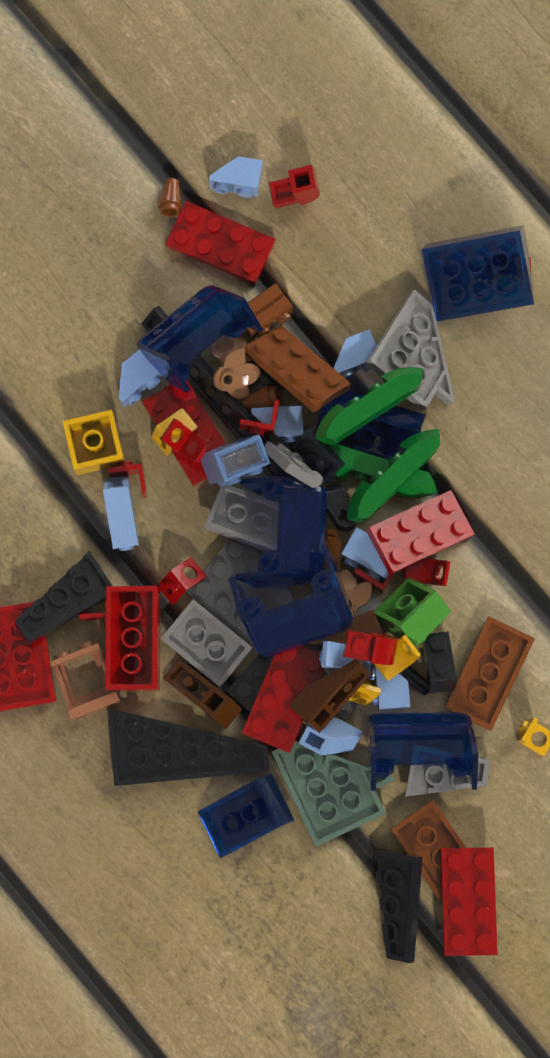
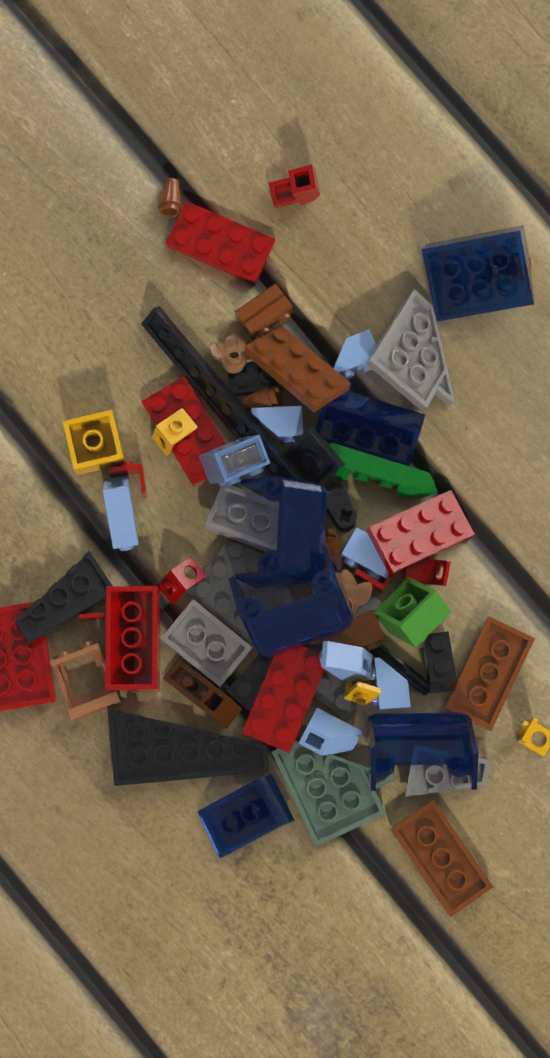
light blue slope [119,348,162,407] -> none
clear blue windscreen [137,285,264,393] -> none
red bracket [160,418,212,463] -> none
light blue slope [209,156,263,198] -> none
medium nougat plate [213,349,260,399] -> none
red bracket [239,400,279,437] -> none
light grey plate [264,441,323,488] -> none
reddish brown slope [289,659,371,733] -> none
green brick [315,367,423,445] -> none
red brick [343,630,398,665] -> none
green brick [347,429,440,522] -> none
black wing [373,848,423,963] -> none
yellow bracket [374,635,421,681] -> none
red plate [440,847,498,956] -> none

